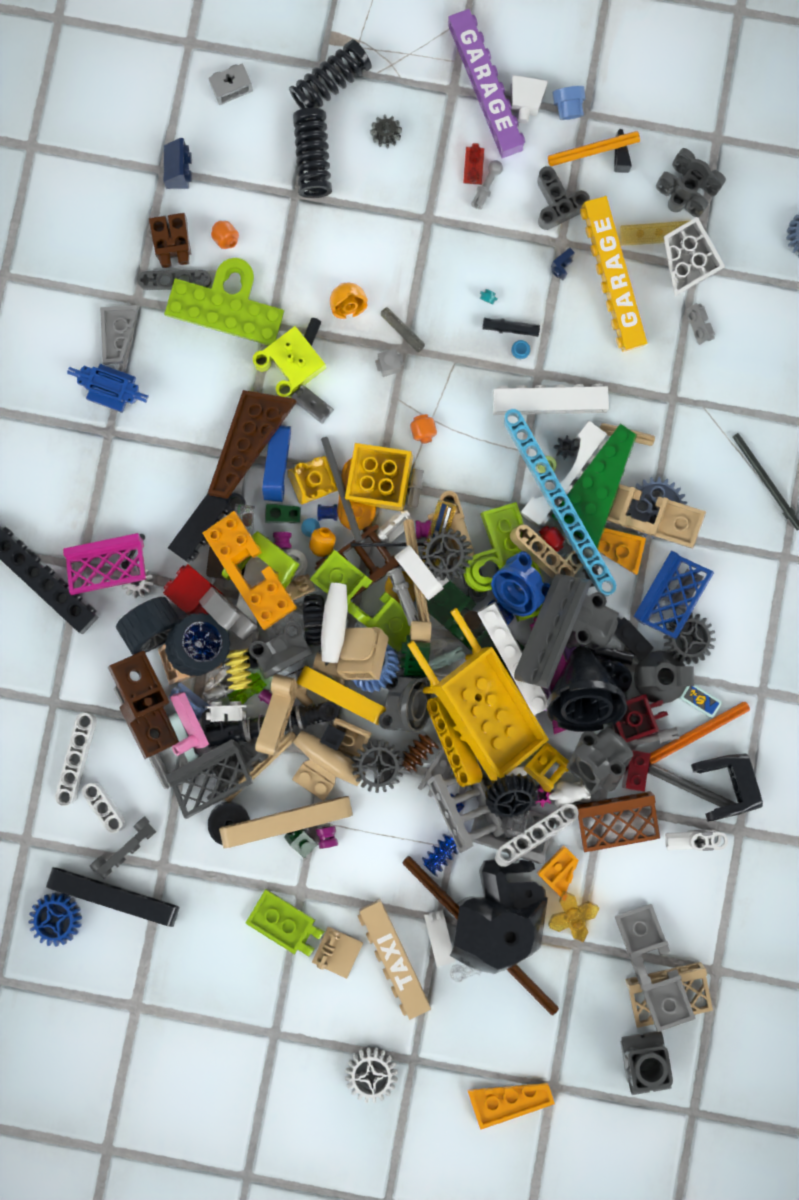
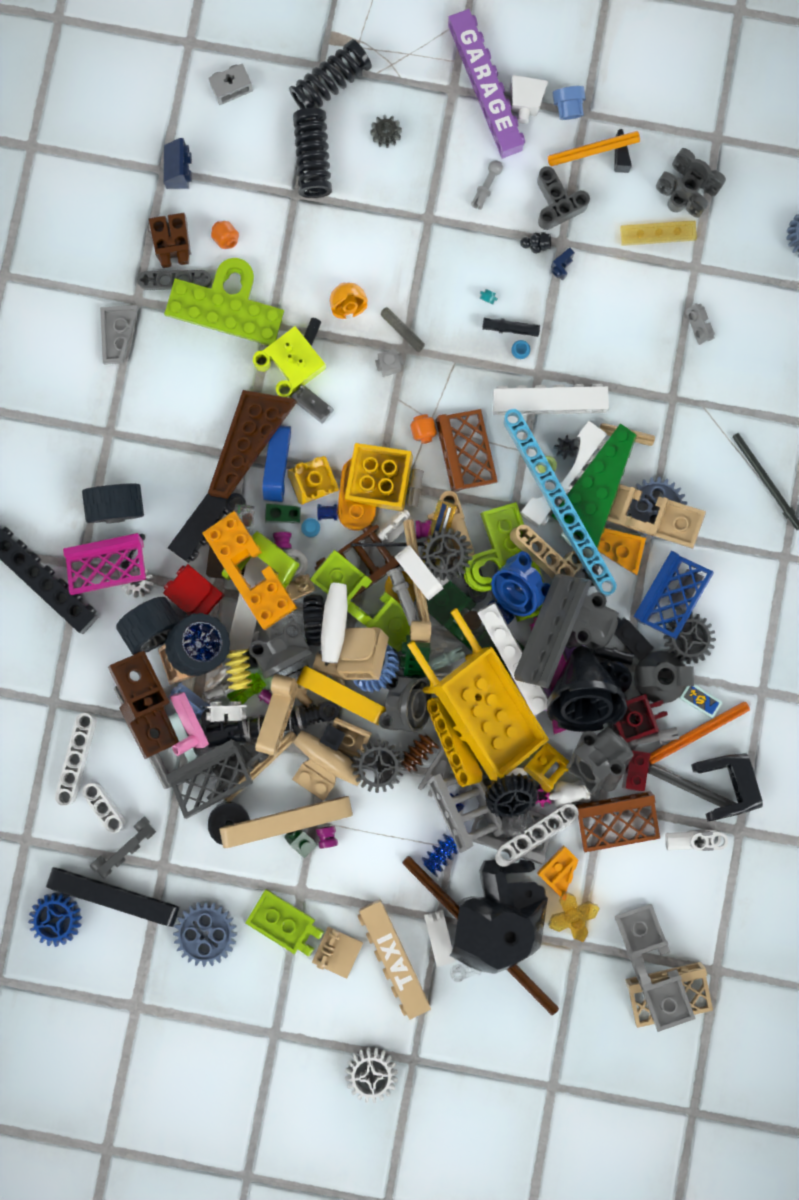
blue piece [67,364,149,413] -> none
light grey connector [199,587,258,641] -> none
light orange head [309,527,336,557] -> none
dark grey piece [321,437,363,543] -> none
clear red hinge [463,143,485,185] -> none
light orange wing [467,1083,555,1130] -> none
red head [538,525,565,552] -> none
yellow brick [580,196,648,352] -> none
dark grey piece [620,1031,673,1095] -> none
white wedge [663,217,725,296] -> none
none -> black wheel [82,483,144,524]
none -> sand blue gear [173,901,237,967]
none -> dark orange fence [435,409,498,492]
none -> black piece [520,232,551,254]

